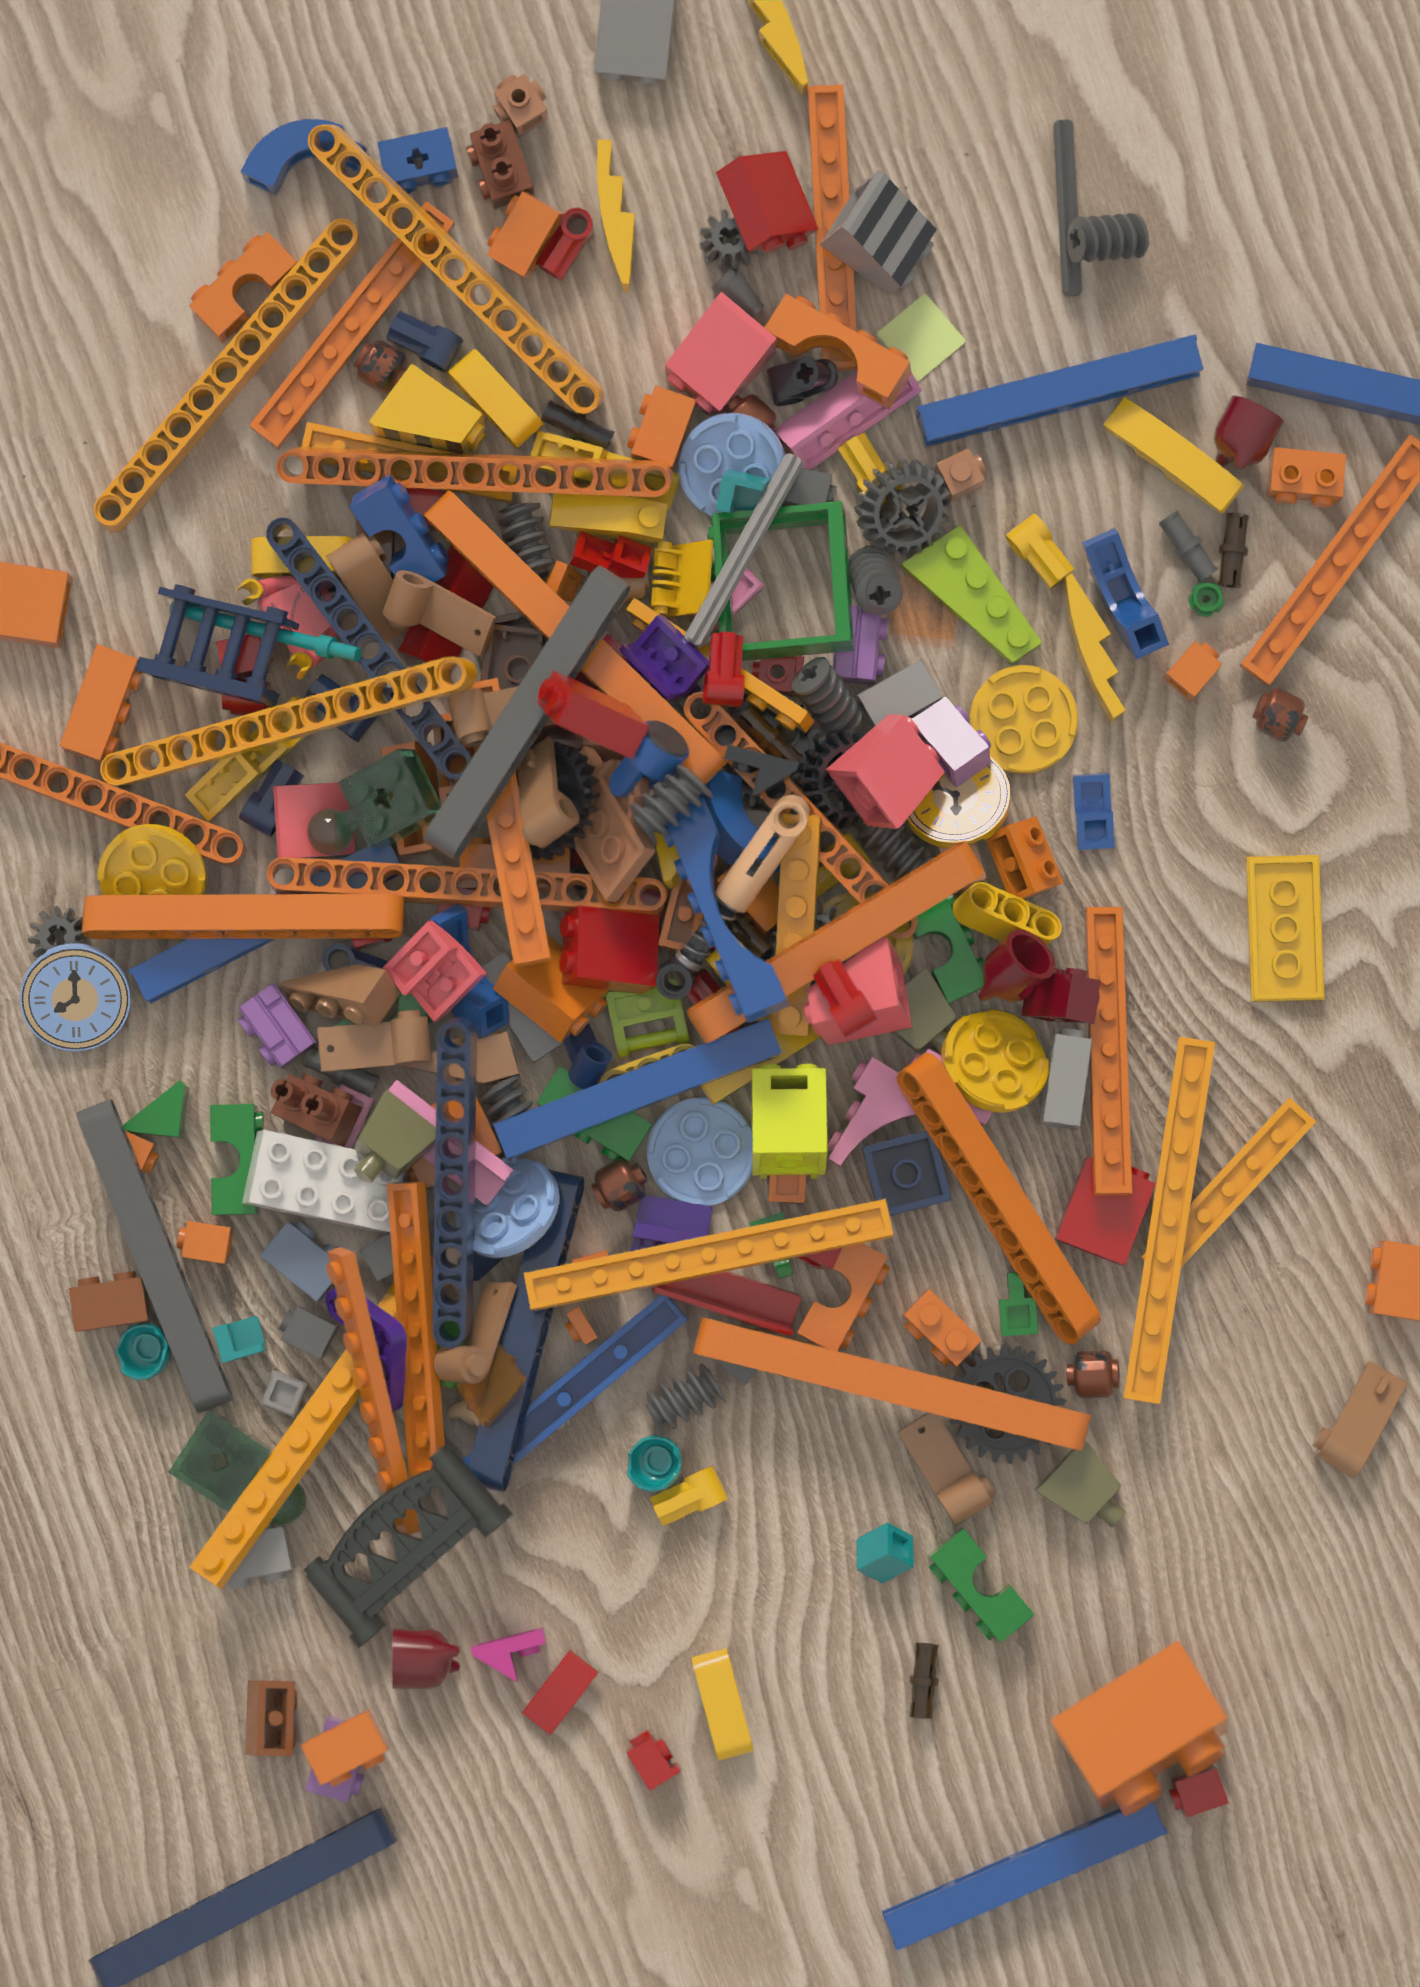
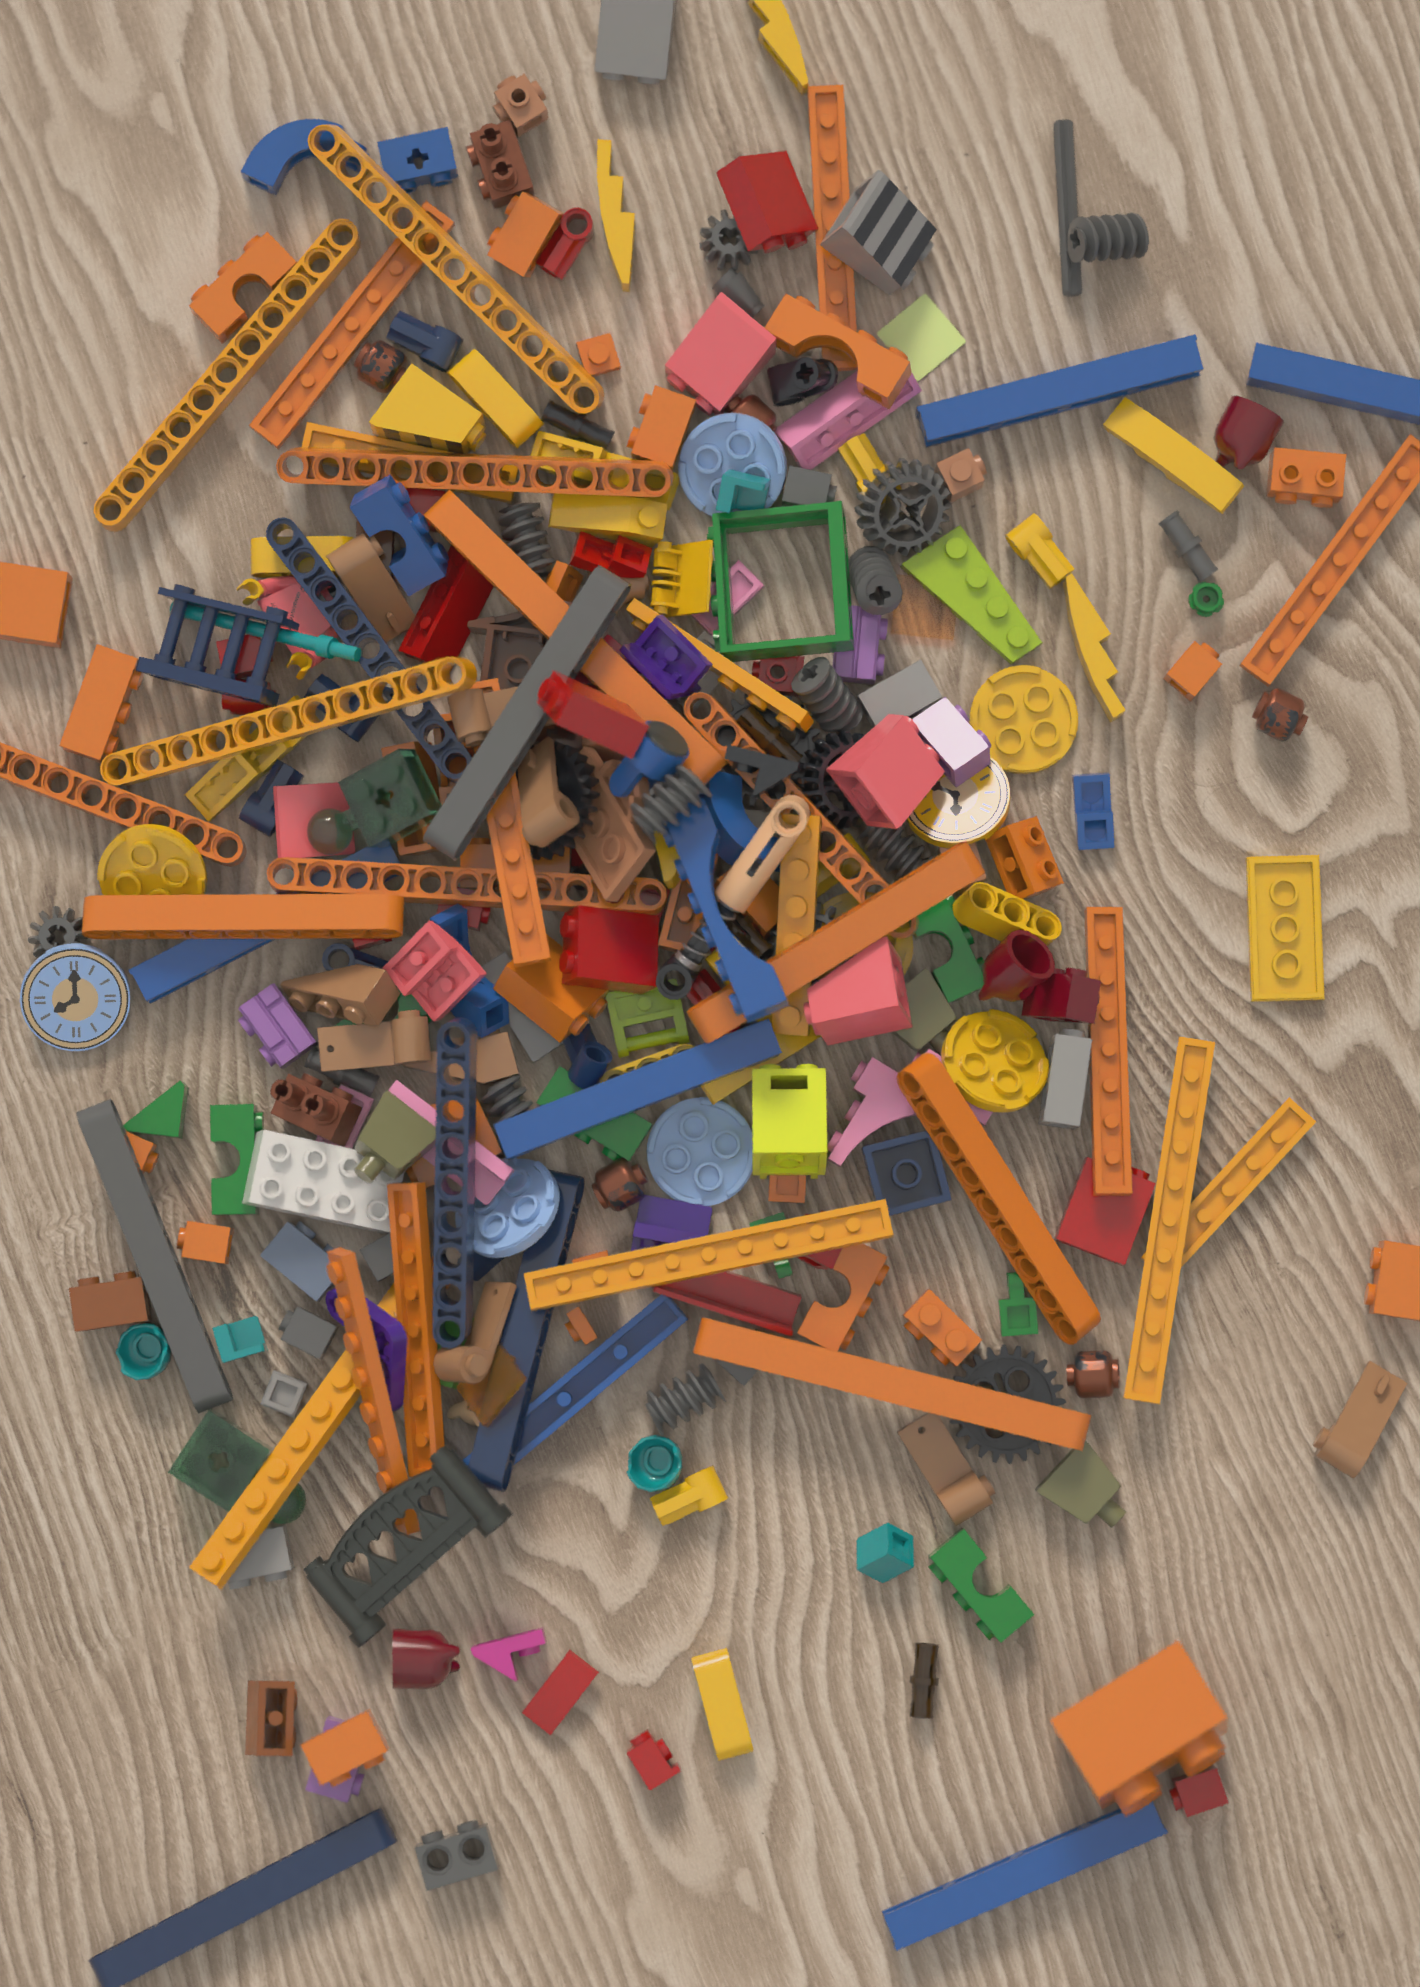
medium nougat door [383,570,497,657] -> none
light grey axle [685,453,803,647] -> none
red piece [703,631,744,708] -> none
red piece [813,959,878,1038] -> none
blue arch [1081,528,1169,659] -> none
dark brown pin [1218,513,1249,588] -> none
none -> dark grey brick [415,1820,500,1891]
none -> orange plate [576,332,621,377]

